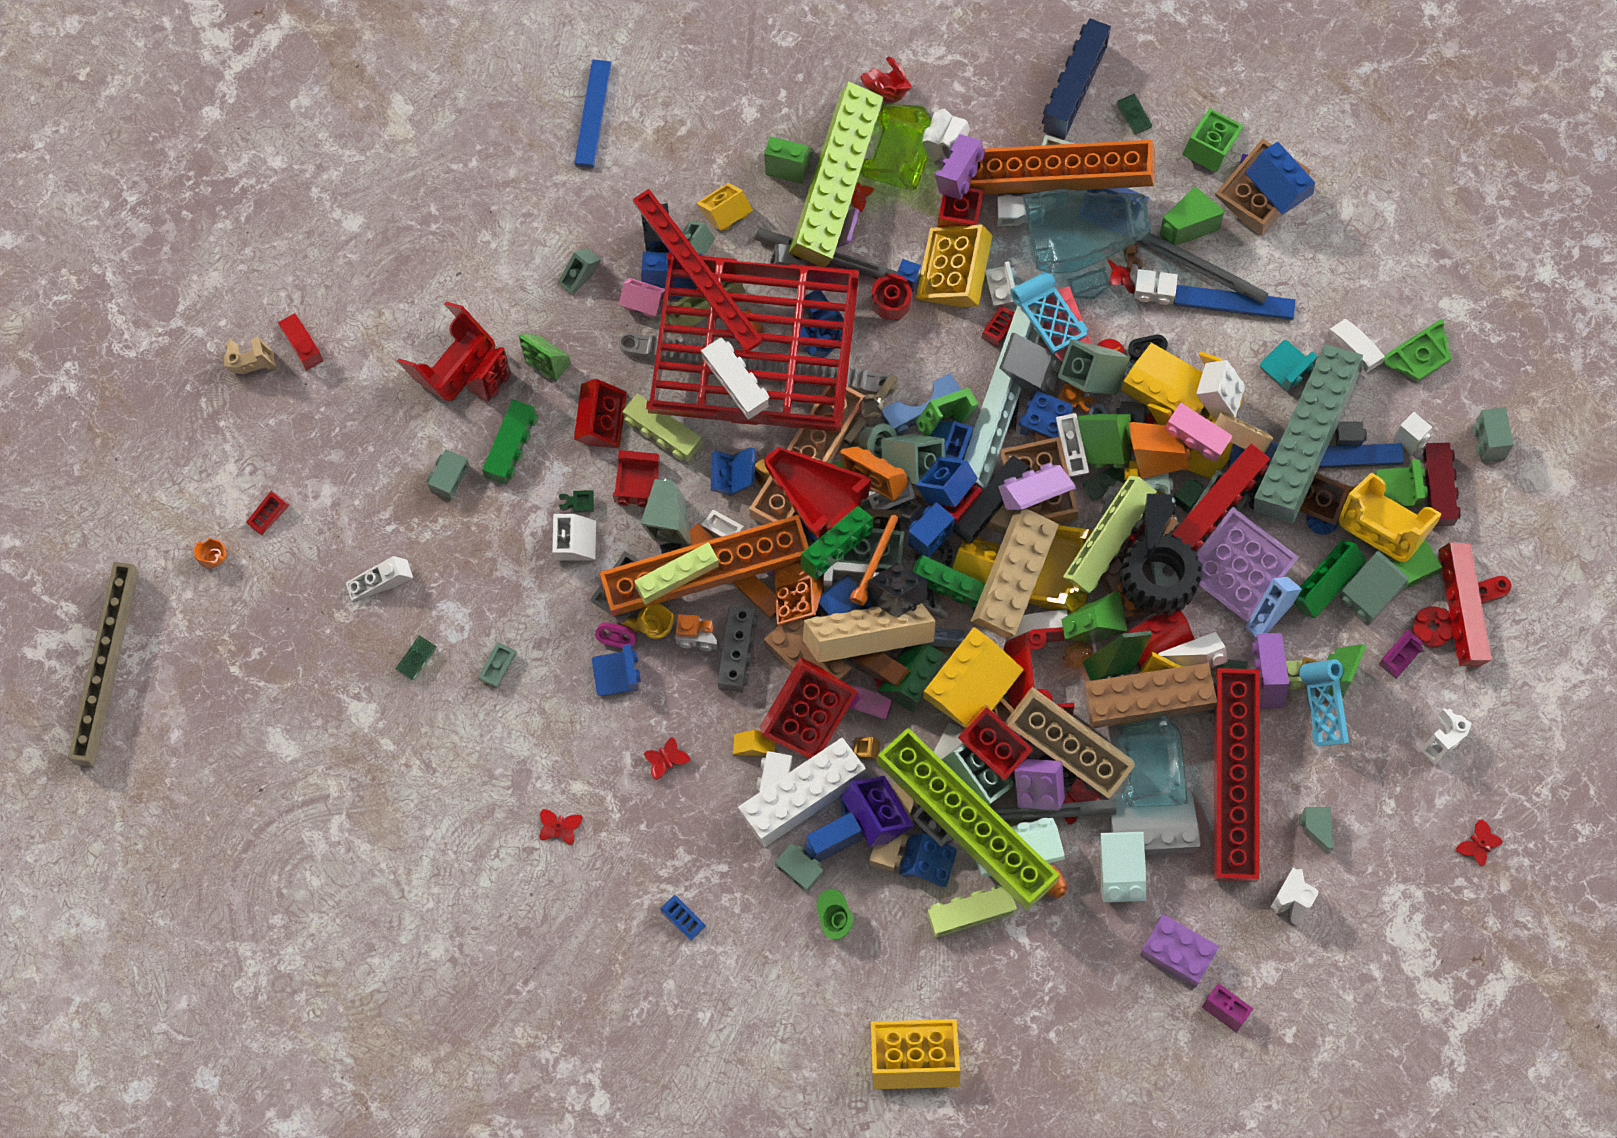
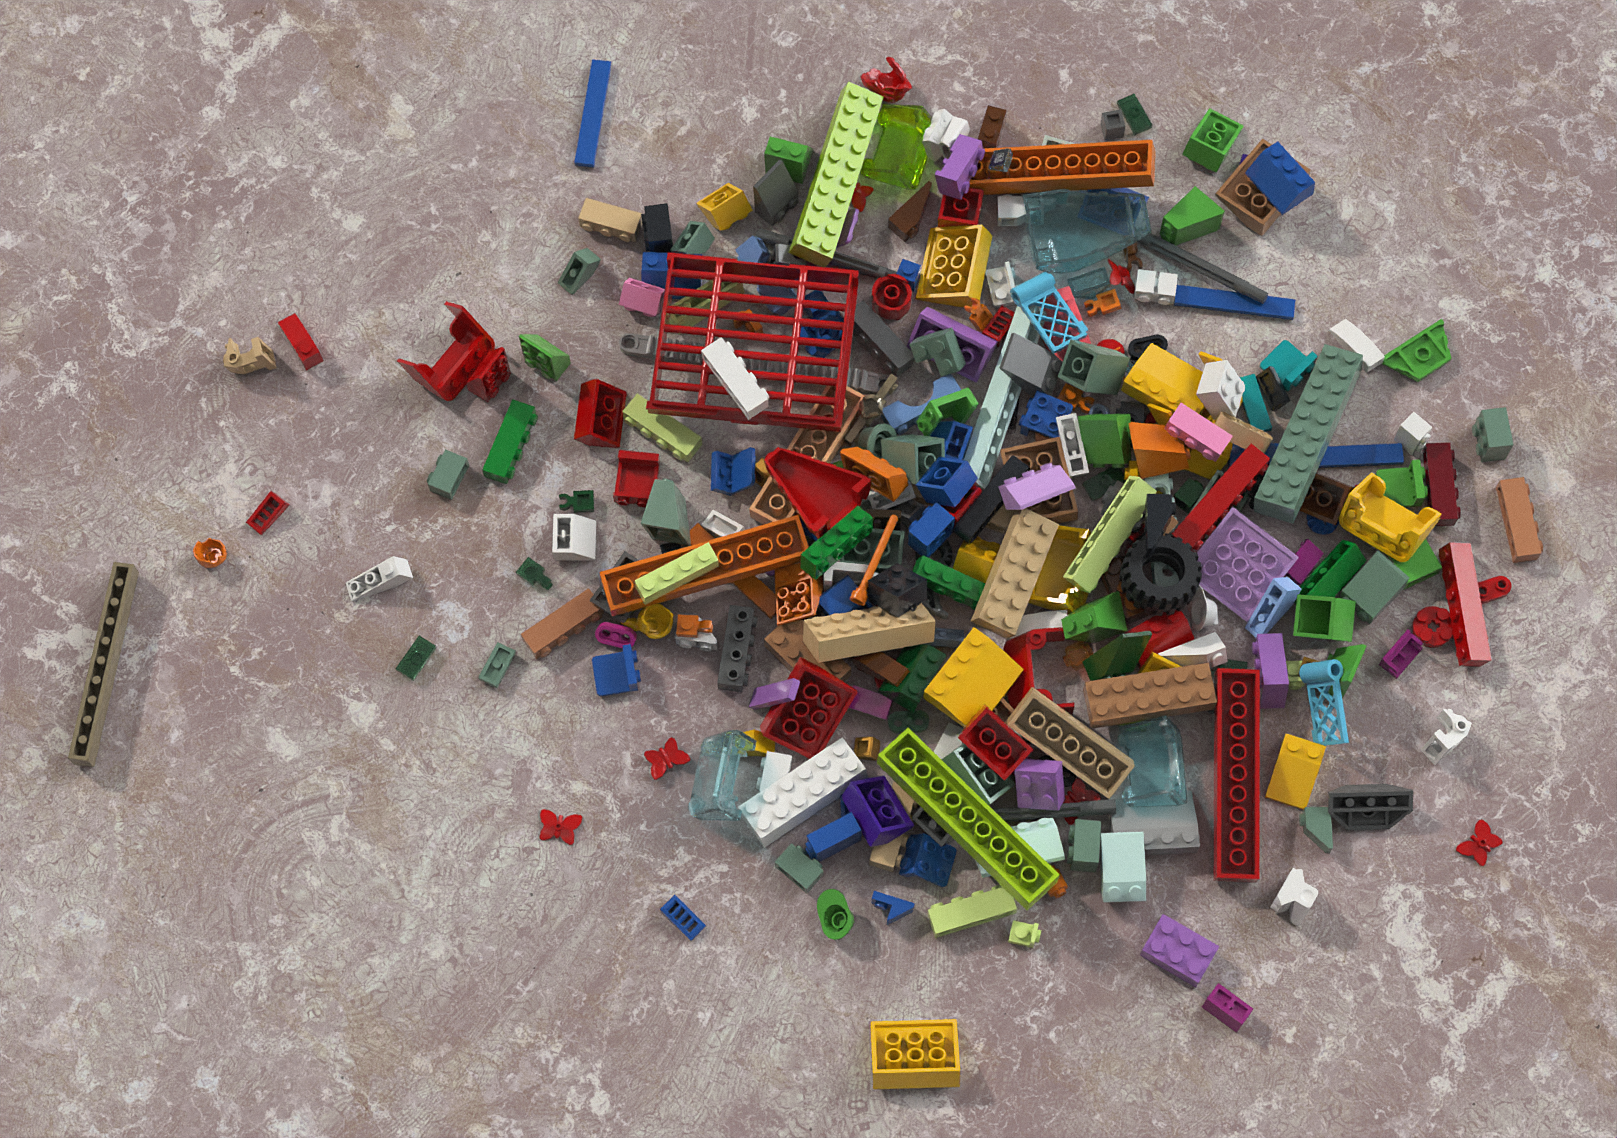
red plate [633,189,763,353] -> none
dark blue brick [1042,18,1111,140] -> none
dark grey brick [1335,421,1367,446] -> none
none -> clear green plate [516,557,553,591]
none -> nougat brick [521,588,604,659]
none -> tan brick [578,198,642,242]
none -> clear light blue windscreen [688,730,757,821]
none -> medium blue arch [735,236,797,315]
none -> medium lavender tile [749,678,800,710]
none -> dark grey slope [753,159,799,226]
none -> dark grey brick [844,301,915,377]
none -> blue slope [871,891,915,925]
none -> reddish brown slope [888,181,932,242]
none -> clear green plate [888,710,929,734]
none -> medium lavender slope [906,307,998,383]
none -> sand green brick [909,327,966,376]
none -> orange plate [964,297,993,332]
none -> reddish brown brick [978,105,1007,149]
none -> slope [989,148,1013,172]
none -> yellowish green bracket [1008,920,1042,948]
none -> sand green brick [1067,819,1101,873]
none -> orange plate [1084,288,1122,317]
none -> dark grey panel [1100,109,1126,141]
none -> white piece [1187,585,1218,631]
none -> teal tile [1239,374,1272,432]
none -> black plate [1256,366,1291,411]
none -> yellow slope [1265,733,1326,810]
none -> magenta hinge [1284,539,1324,585]
none -> bright green slope [1293,594,1356,642]
none -> dark grey wedge [1328,784,1414,830]
none -> nougat brick [1496,477,1543,563]

